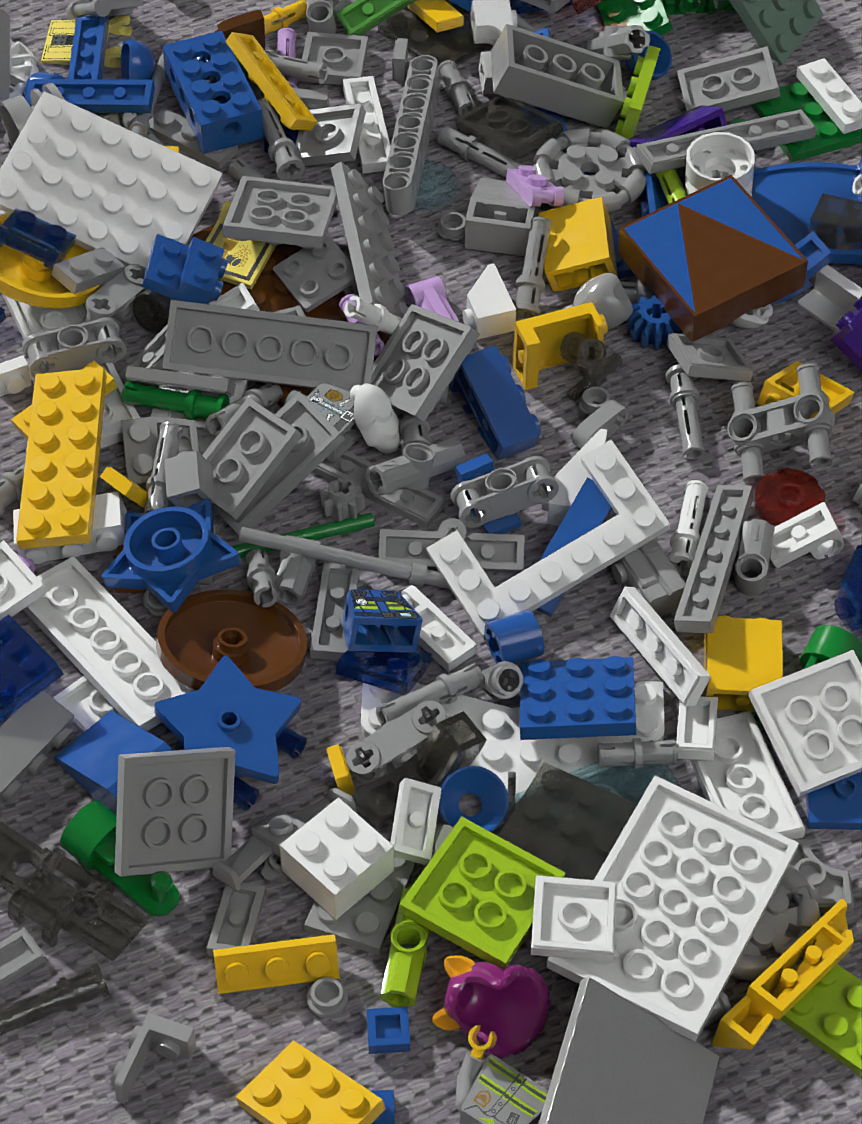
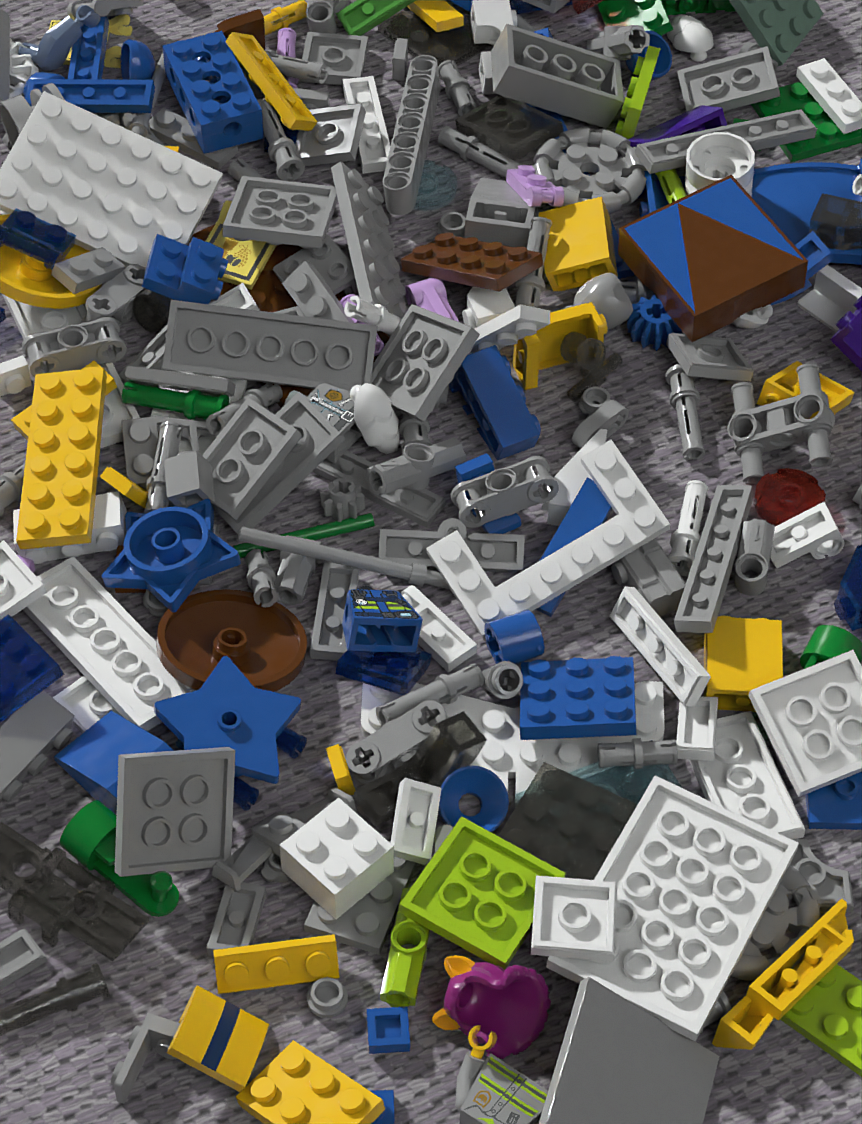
none -> sand blue arm [18,5,100,71]
none -> yellow slope [166,985,269,1092]
none -> light grey plate [282,260,354,323]
none -> reddish brown plate [400,233,544,292]
none -> white plate [468,304,550,355]
none -> white arm [667,15,714,62]

